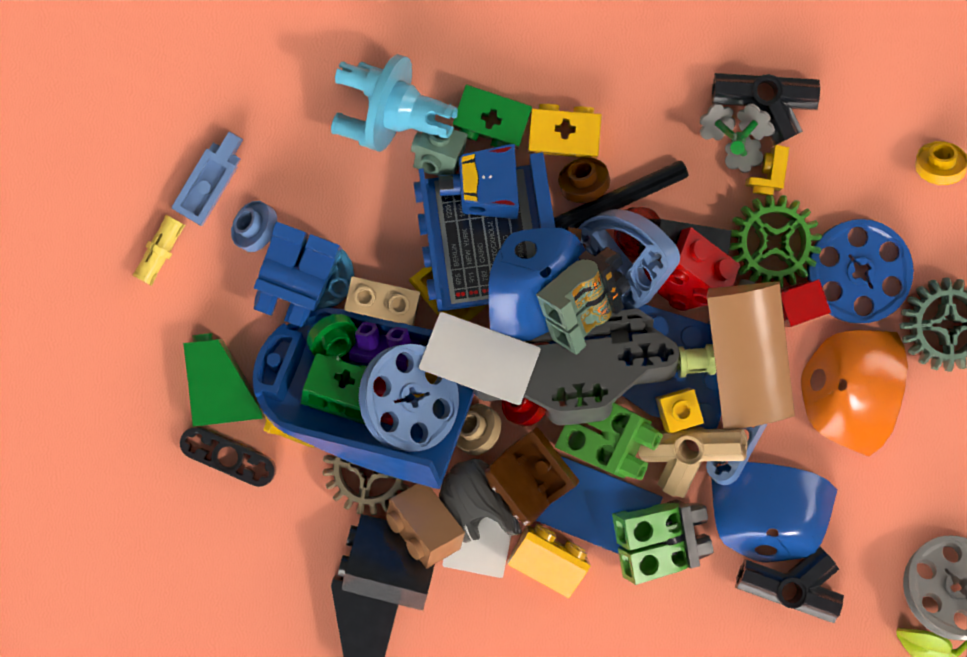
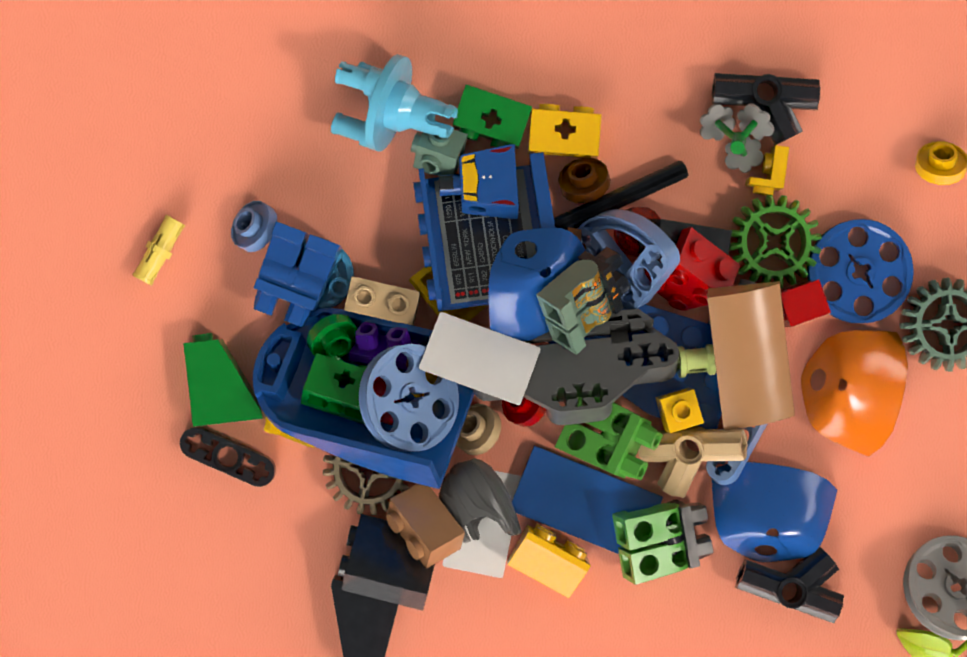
medium blue hinge [172,131,243,226] -> none
reddish brown bracket [484,427,580,527] -> none

